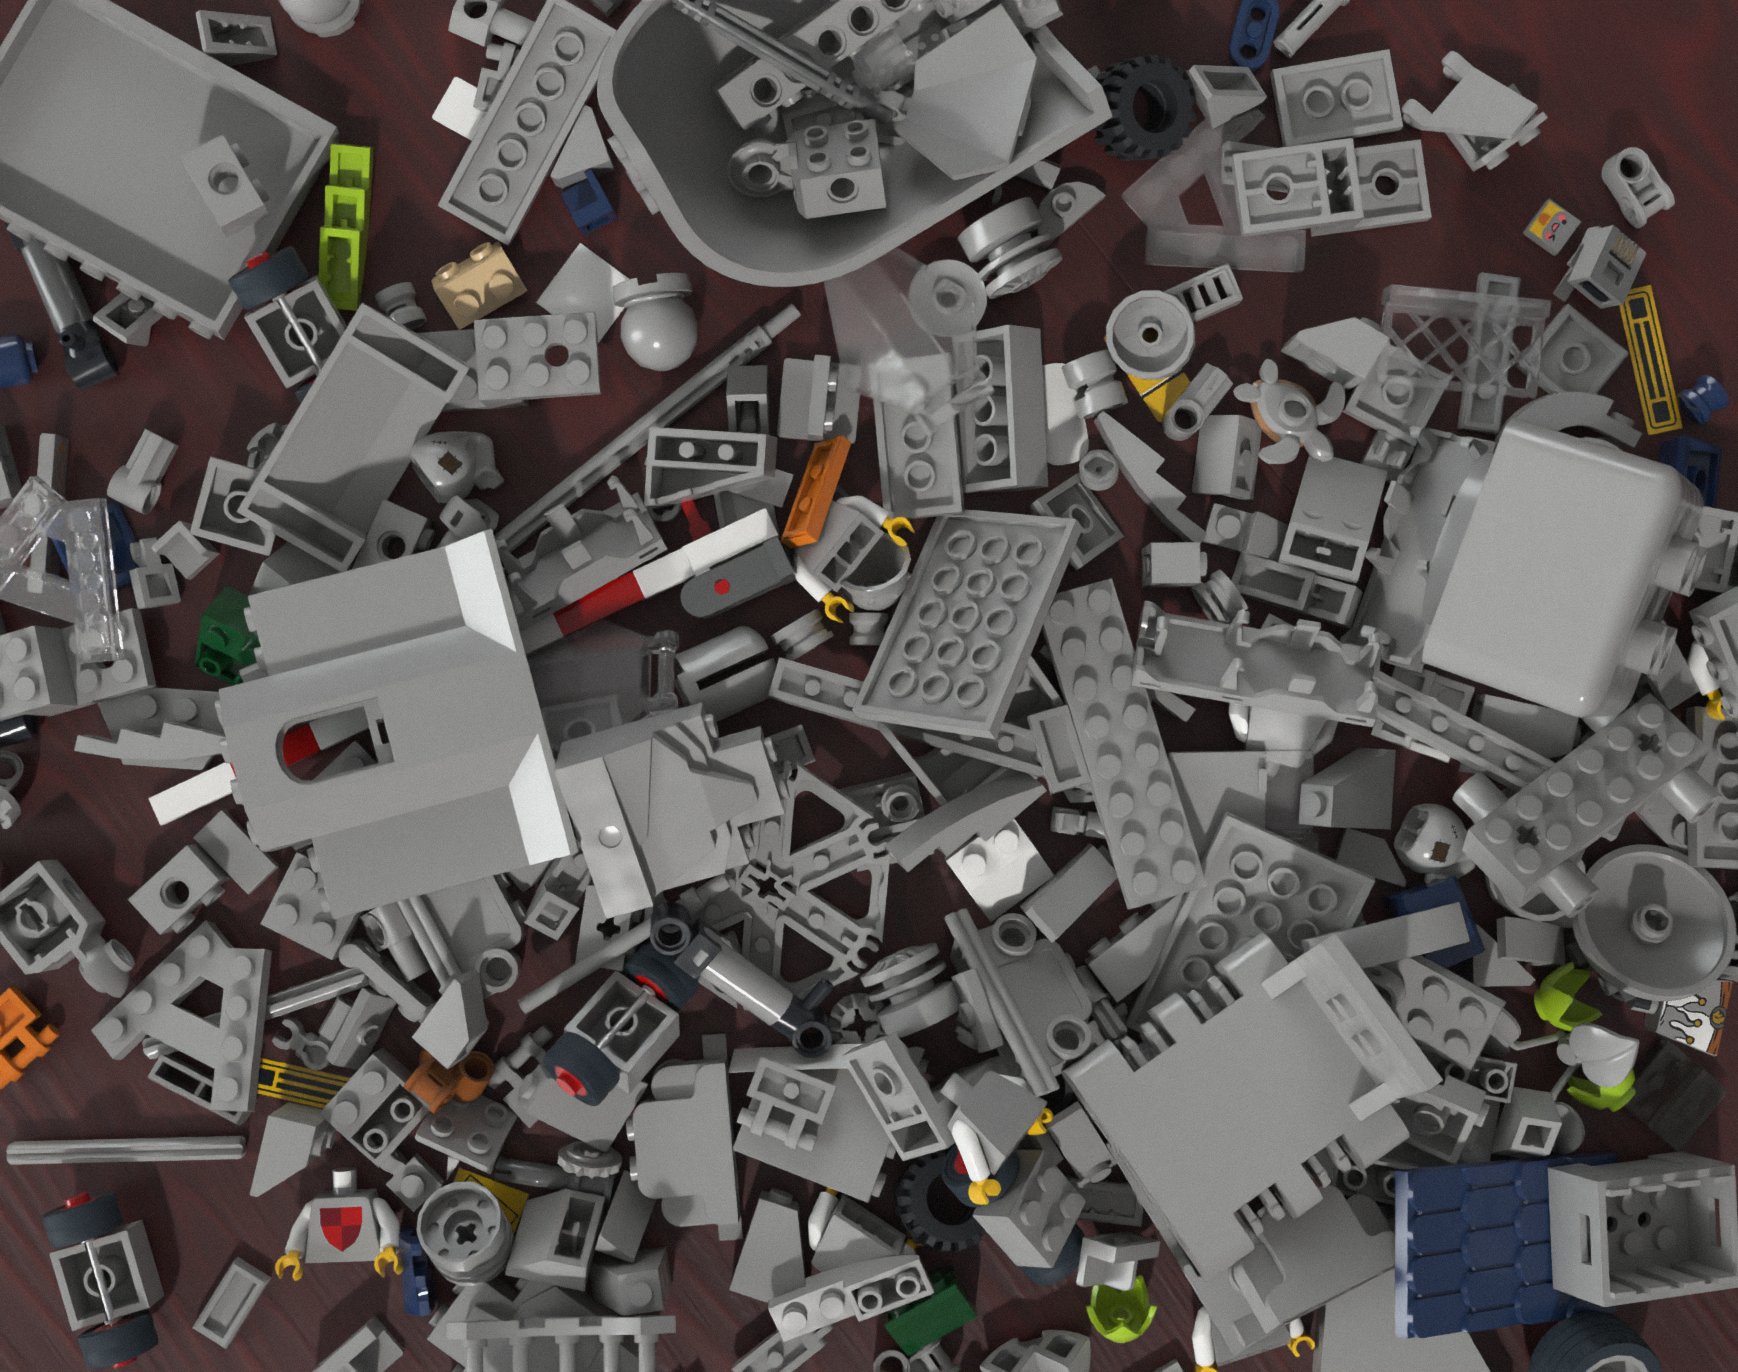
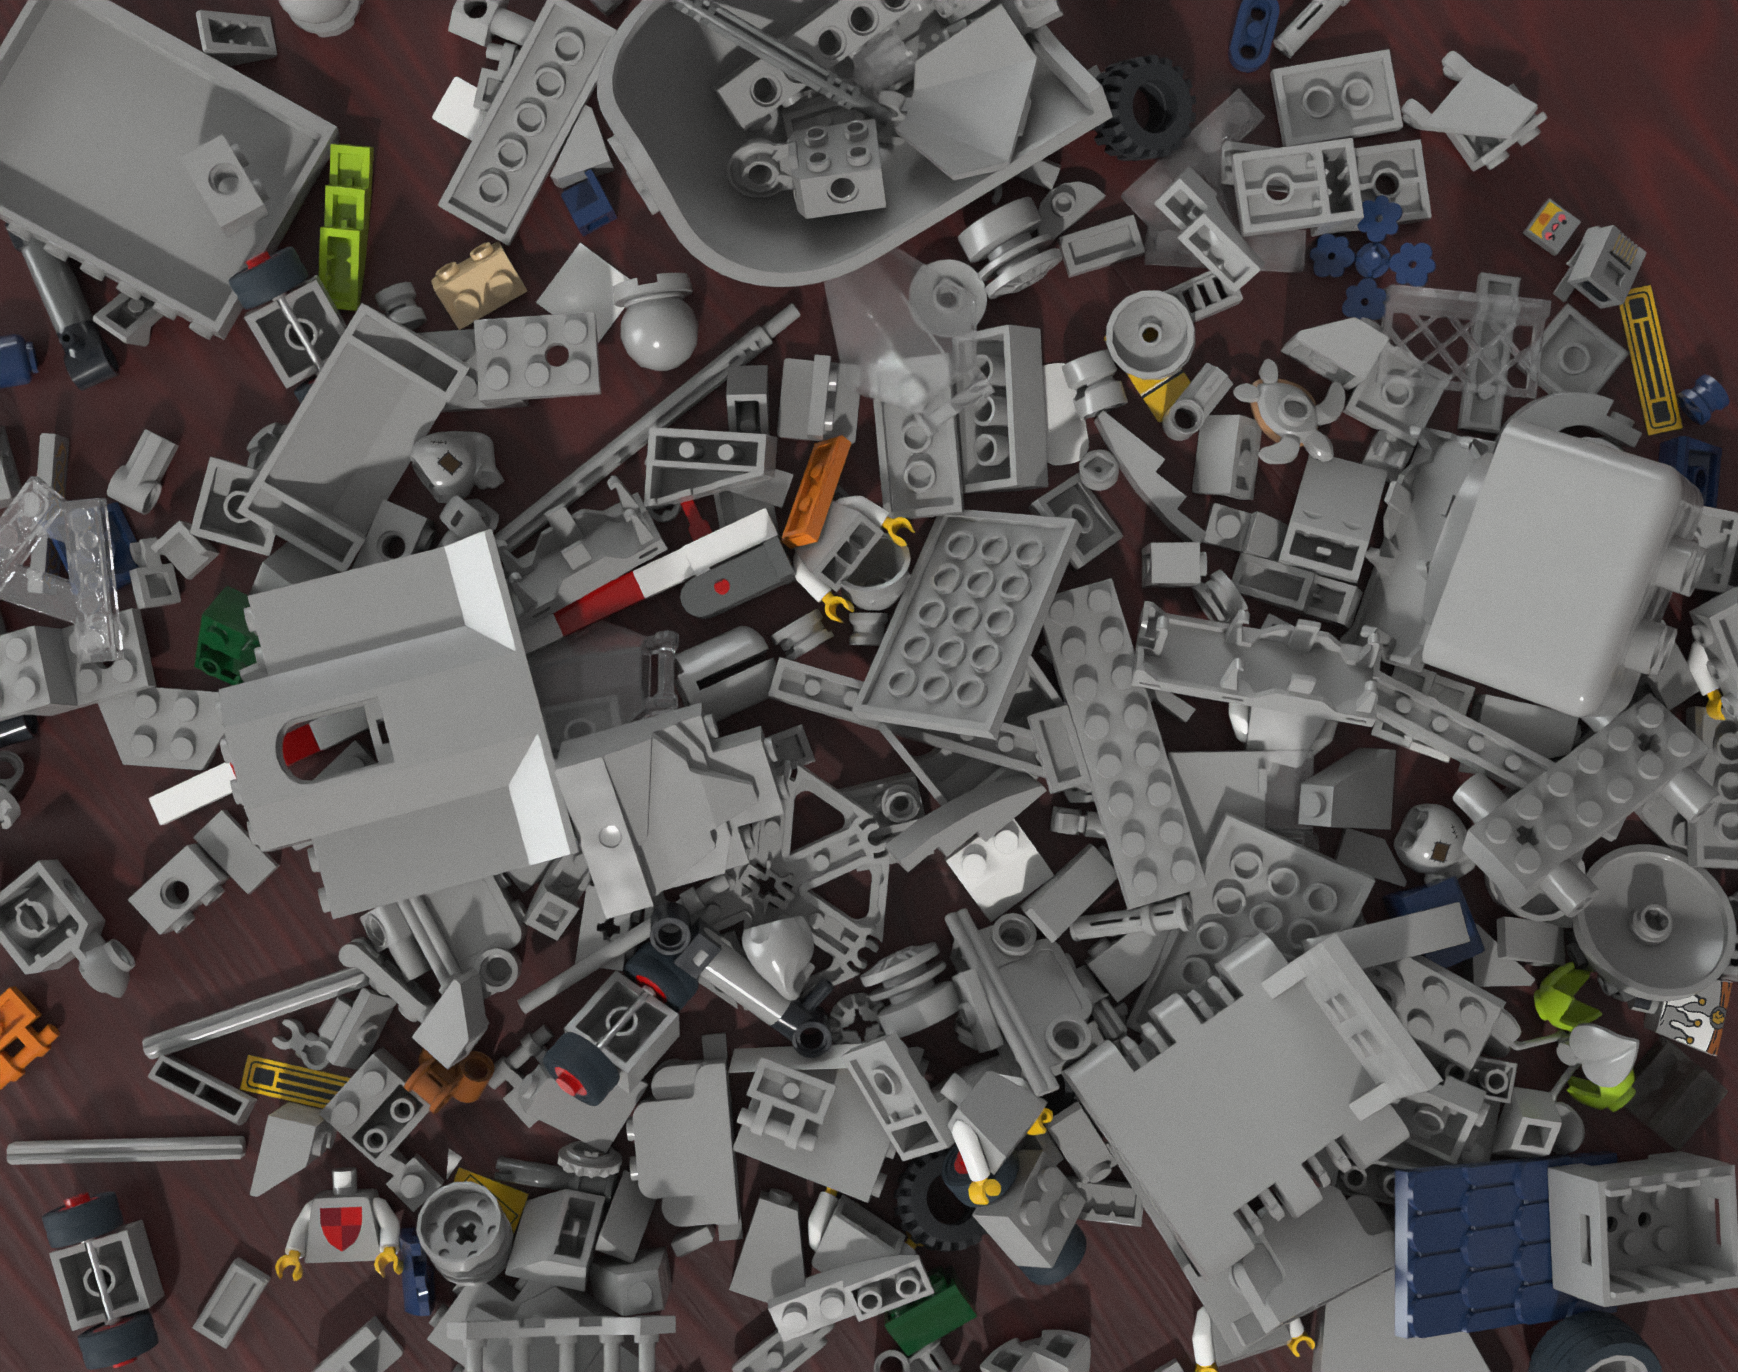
light grey slope [74,722,226,760] -> none
light grey plate [91,920,272,1112] -> none
light grey brick [261,850,365,960] -> none
light grey bracket [415,1095,518,1174] -> none
light grey panel [1076,1231,1160,1291] -> none
lime piece [1086,1275,1158,1343] -> none
light grey slope [1182,65,1267,129] -> none
light grey piece [1602,147,1675,228] -> none
none -> light grey tile [671,1224,716,1258]
none -> light grey piece [742,916,815,1000]
none -> light grey tile [1057,214,1145,278]
none -> light grey pin [1070,895,1194,942]
none -> light grey slope [1154,166,1265,293]
none -> dark blue plant [1310,195,1436,320]

